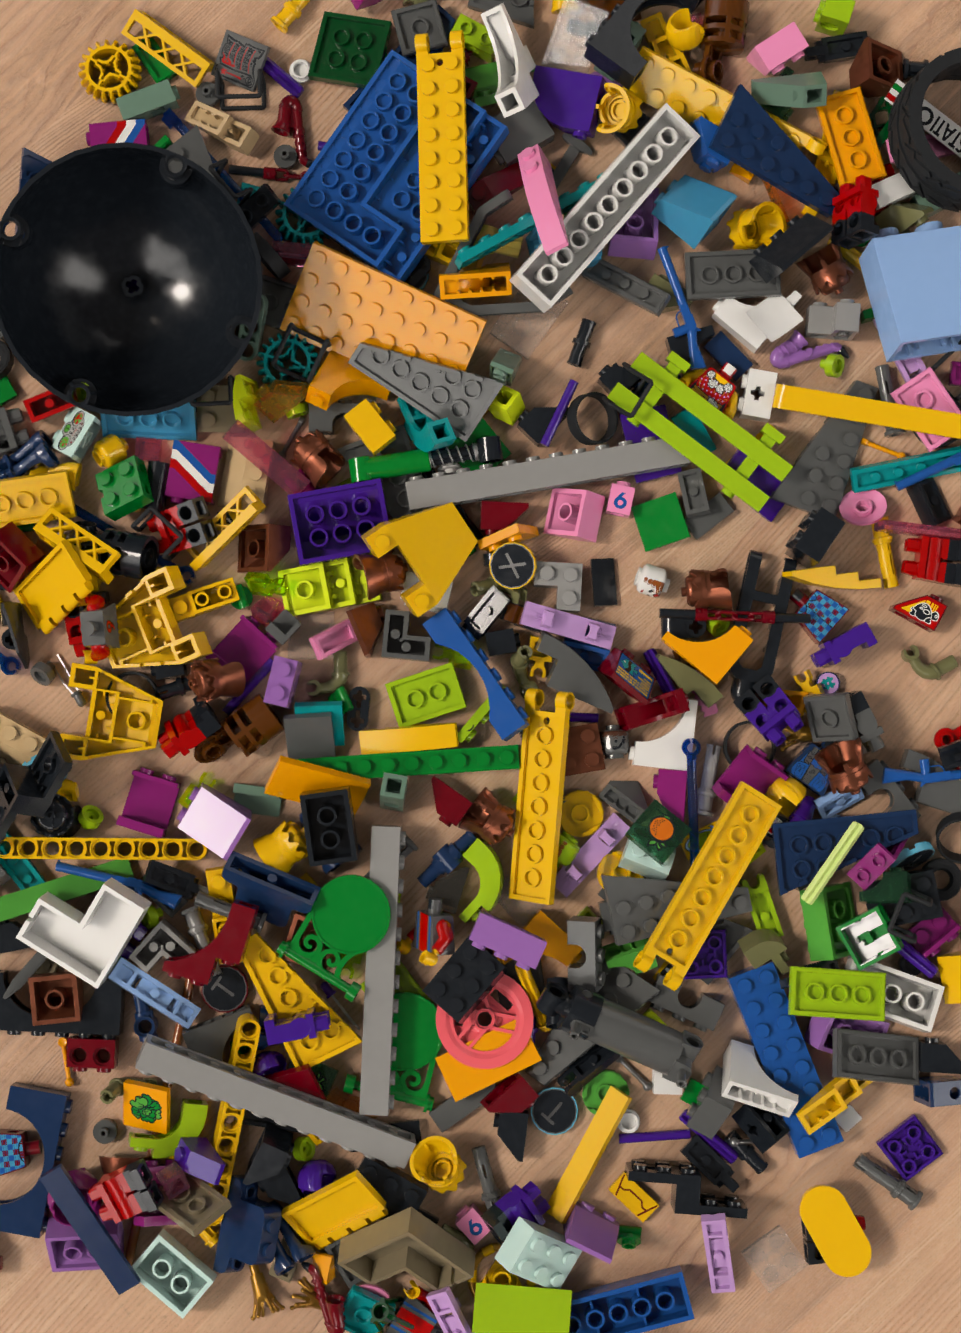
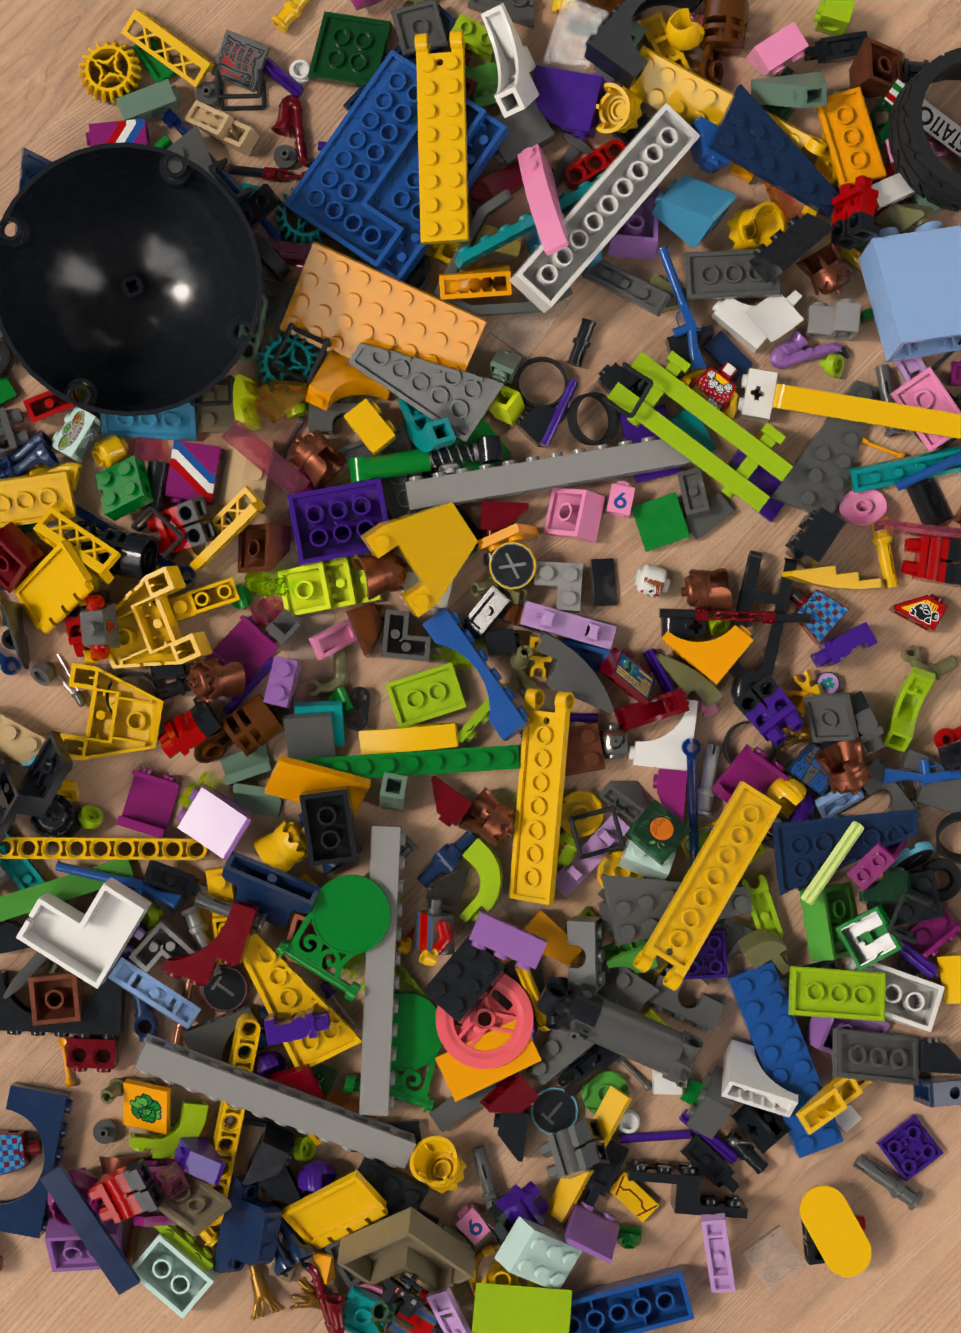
none -> lime plate [154,1225,215,1272]
none -> sand green panel [220,745,273,786]
none -> black hips [380,1273,427,1318]
none -> black tyre [516,357,568,408]
none -> hips [540,1118,610,1179]
none -> red beam [565,139,626,190]
none -> black piece [568,805,625,860]
none -> black hinge [585,1140,629,1206]
none -> lime arch [883,666,936,752]

